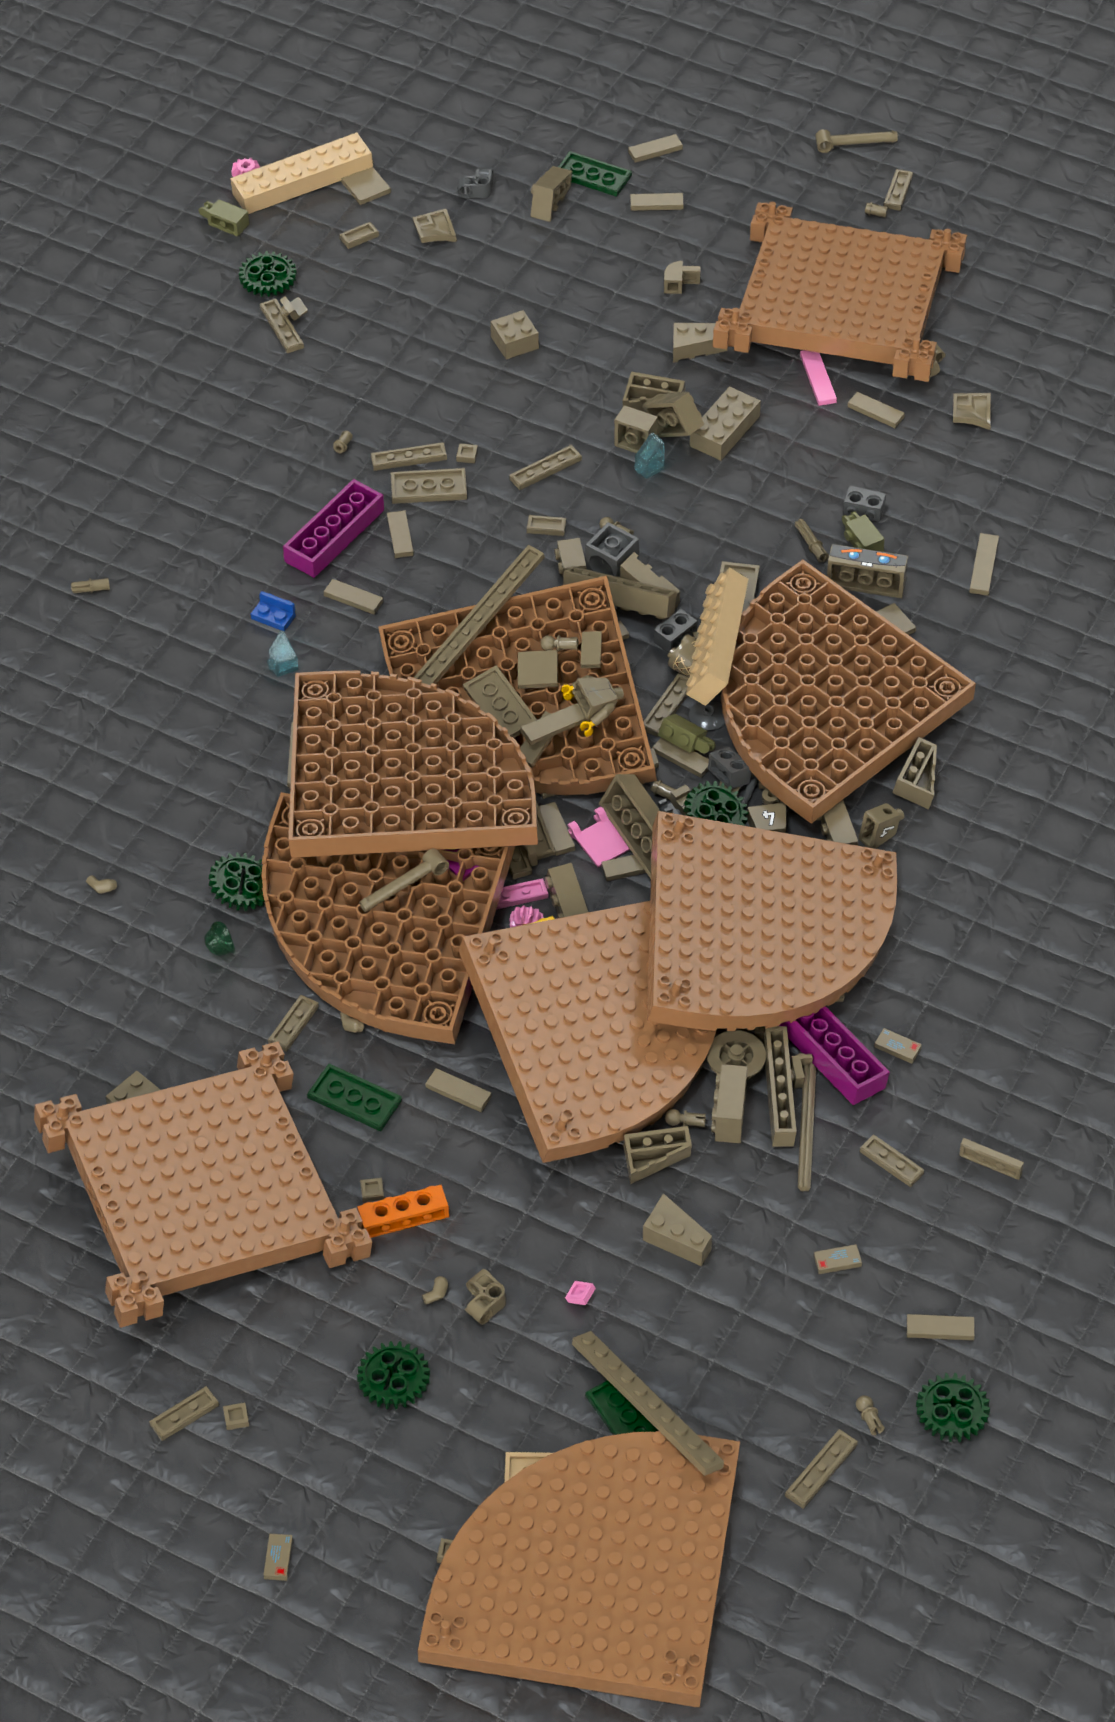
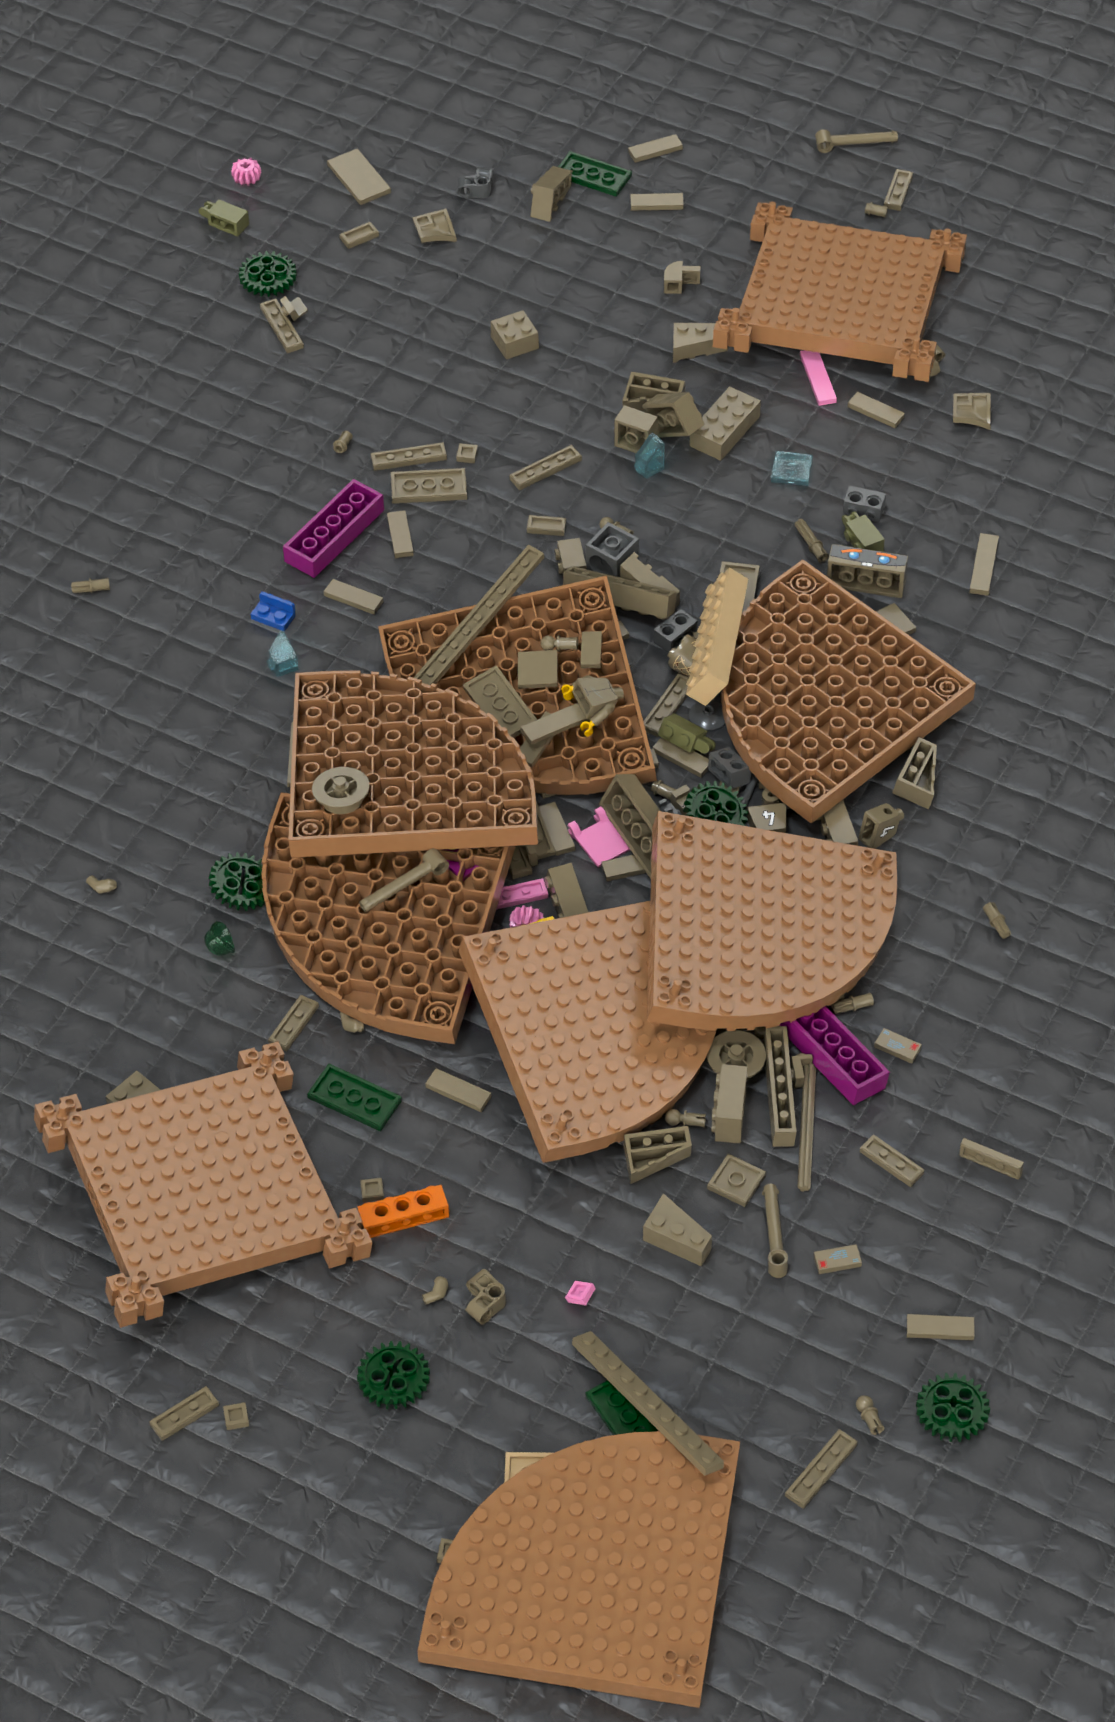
tan brick [230,133,373,214] -> none
dark tan tile [263,1534,293,1581] -> none
none -> dark tan wheel [312,767,370,814]
none -> dark tan tile [707,1154,766,1207]
none -> dark tan piece [762,1184,788,1278]
none -> clear light blue tile [771,451,813,486]
none -> dark tan axle [831,992,874,1014]
none -> dark tan axle [983,902,1011,939]

